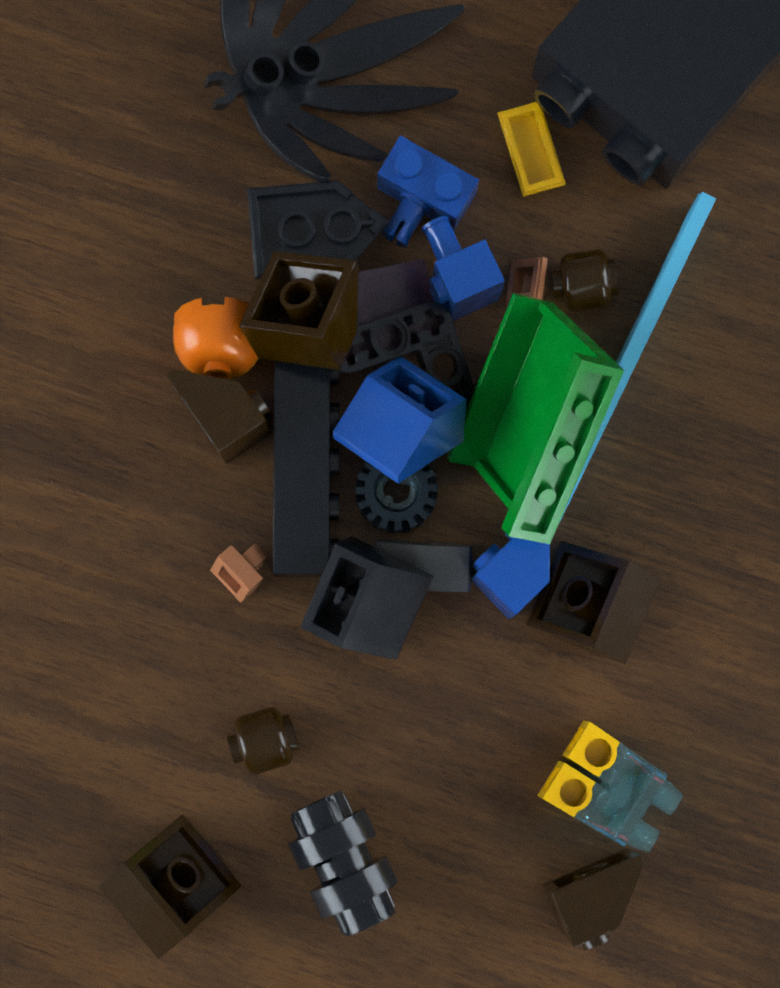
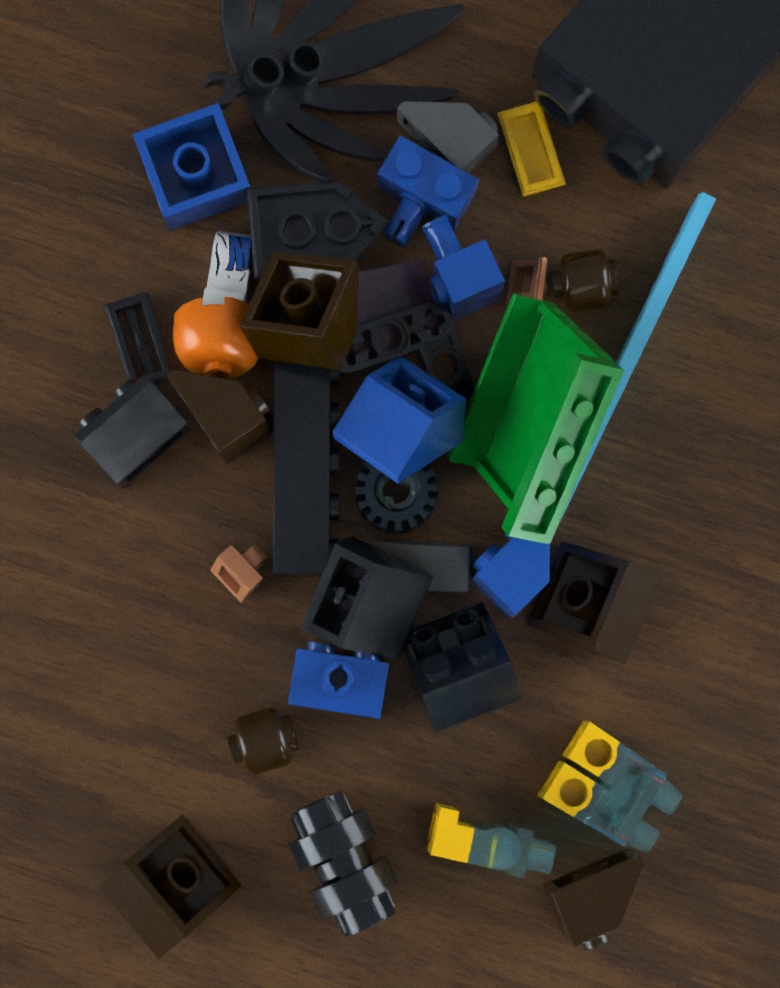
none -> black slope [74,374,191,489]
none -> black tile [104,292,173,385]
none -> blue brick [133,103,250,232]
none -> white leg [202,231,253,306]
none -> blue brick [288,641,389,719]
none -> dark grey slope [397,101,499,174]
none -> black slope [403,602,522,732]
none -> clear light blue hips [425,802,556,879]

